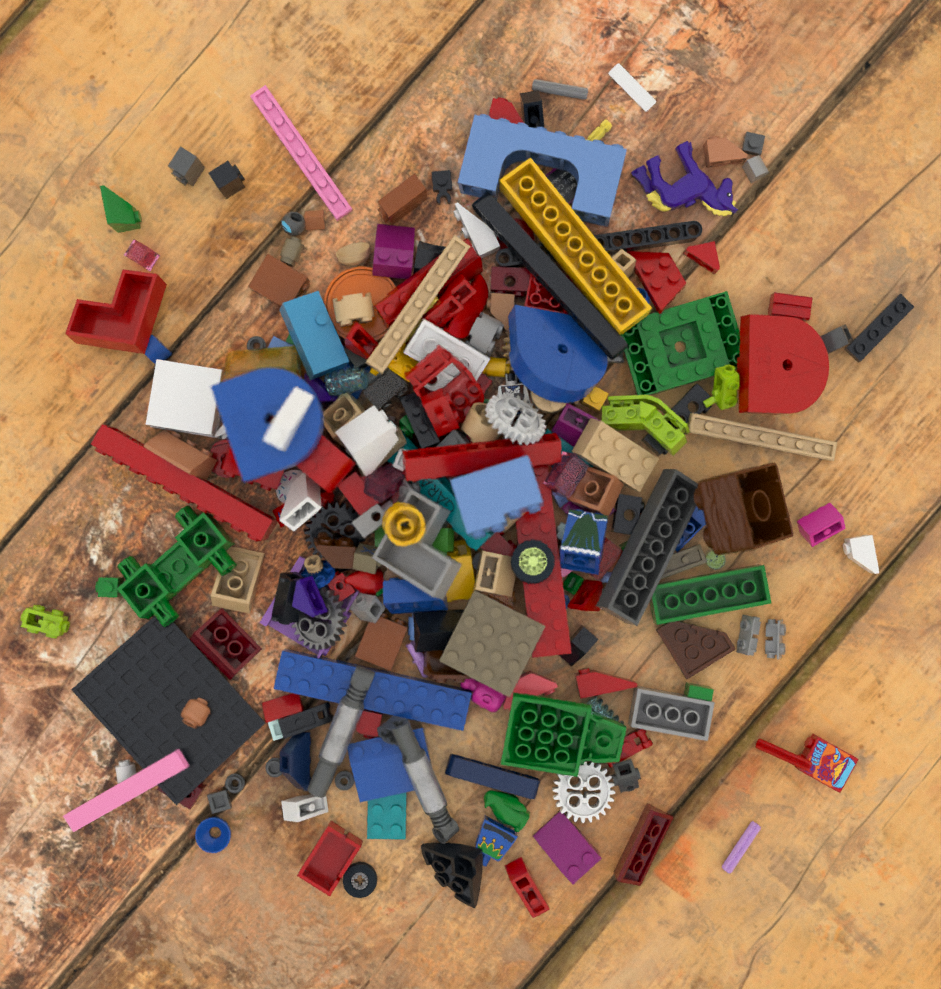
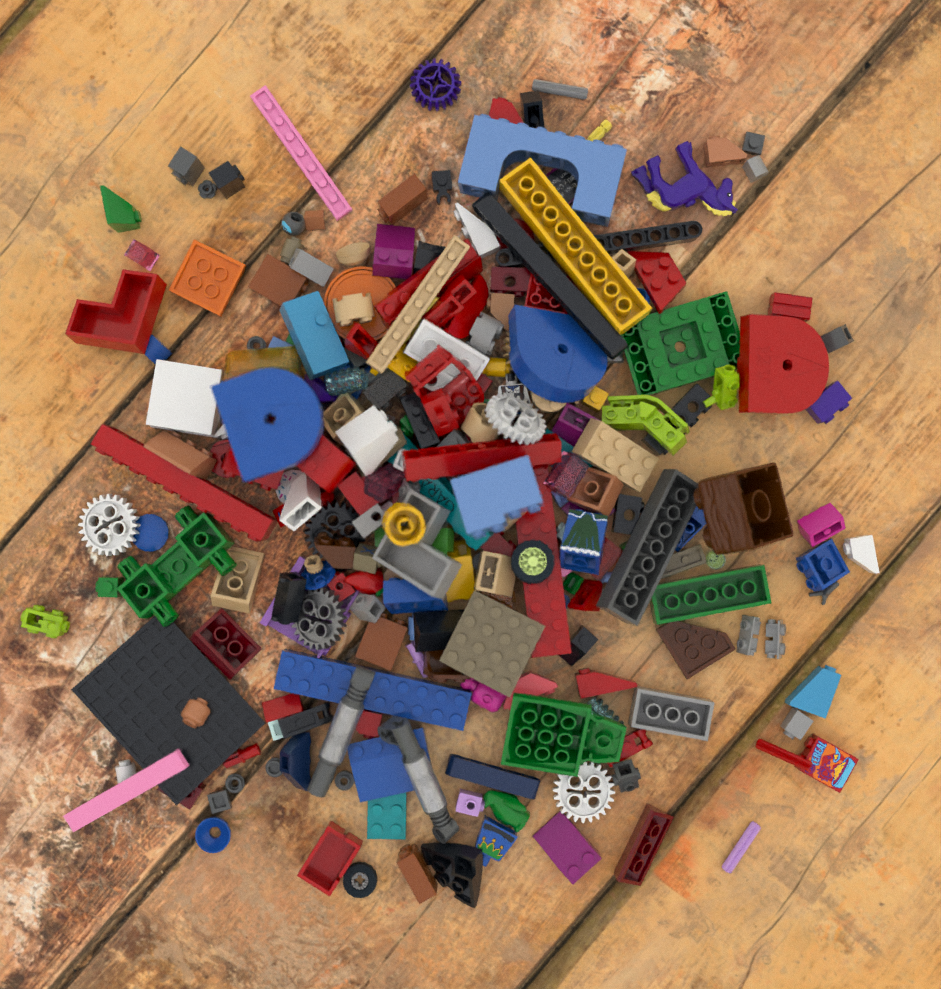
white slope [263,387,314,451] -> none
white slope [281,794,328,822] -> none
dark purple slope [292,576,328,617] -> none
red slope [505,857,550,918] -> none
white sticker [608,63,656,112] -> none
red slope [683,241,720,275] -> none
green piece [684,682,714,702] -> none
tan tile [688,413,837,461] -> none
black plate [844,293,914,363] -> none
none -> white gear [78,494,141,556]
none -> blue dish [133,514,169,552]
none -> orange plate [168,239,247,317]
none -> dark grey plate [198,180,217,199]
none -> red axle [223,743,261,768]
none -> light grey hinge [289,248,334,287]
none -> dark orange brick [396,843,438,904]
none -> dark purple gear [410,58,461,112]
none -> lavender brick [455,788,484,817]
none -> light grey brick [780,707,813,740]
none -> dark azure slope [784,665,841,719]
none -> blue plate [796,539,850,592]
none -> dark purple brick [805,381,852,424]
none -> dark grey bar [809,581,839,605]

